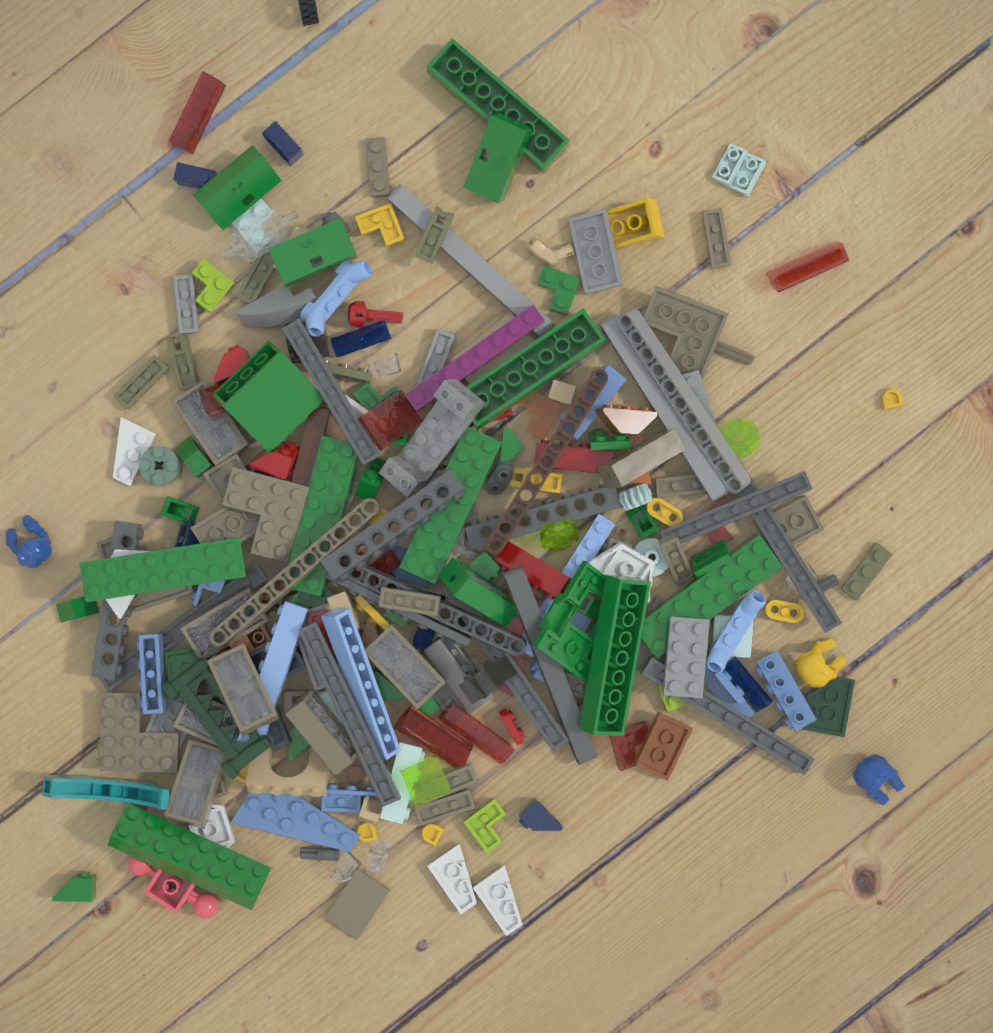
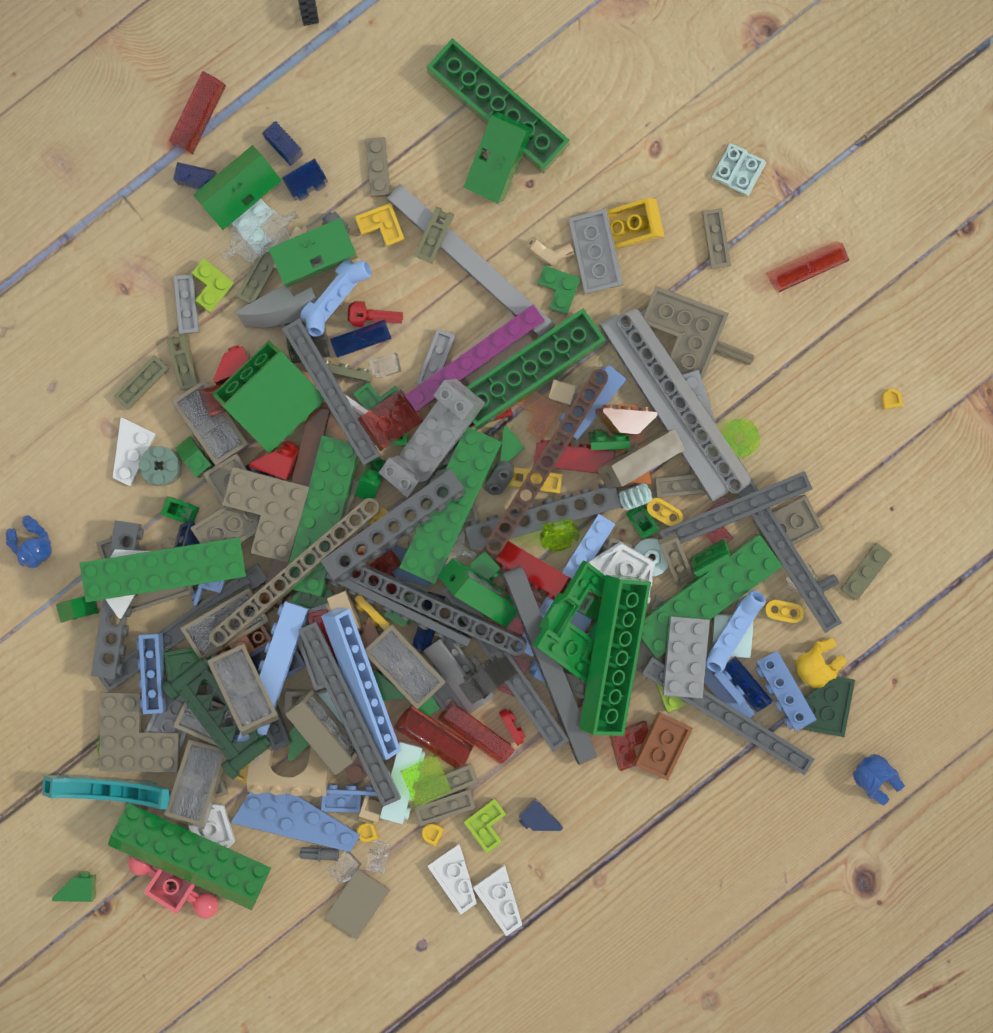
dark tan plate [379,587,441,616] -> none
none -> clear blue brick [282,159,328,201]

